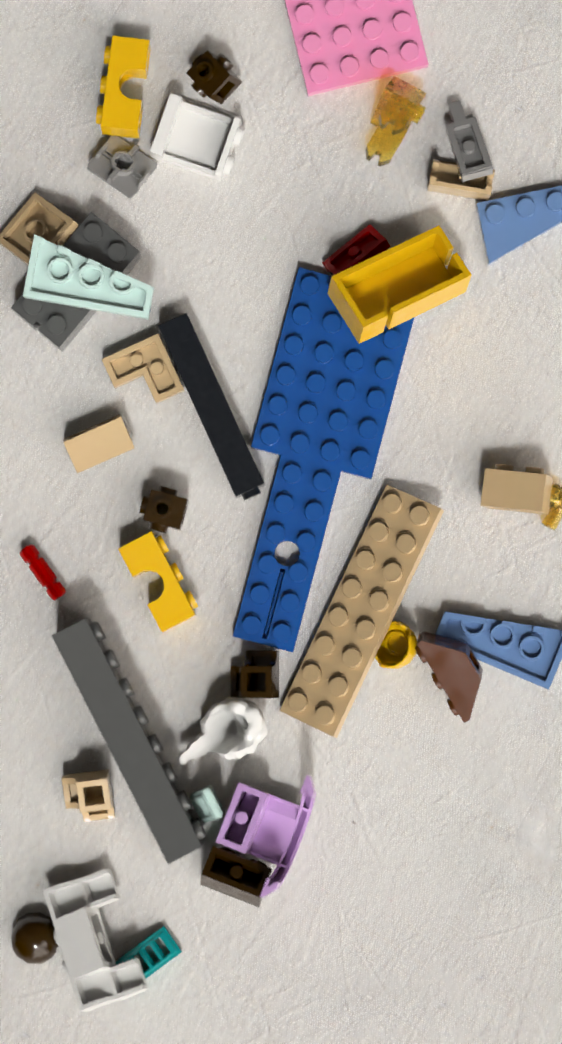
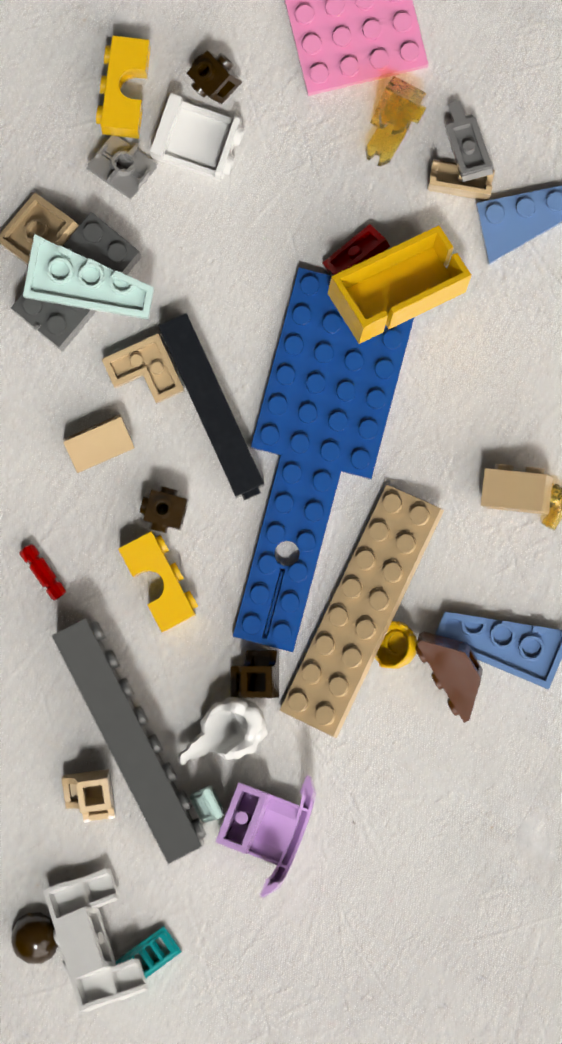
dark brown brick [200,846,272,908] -> none

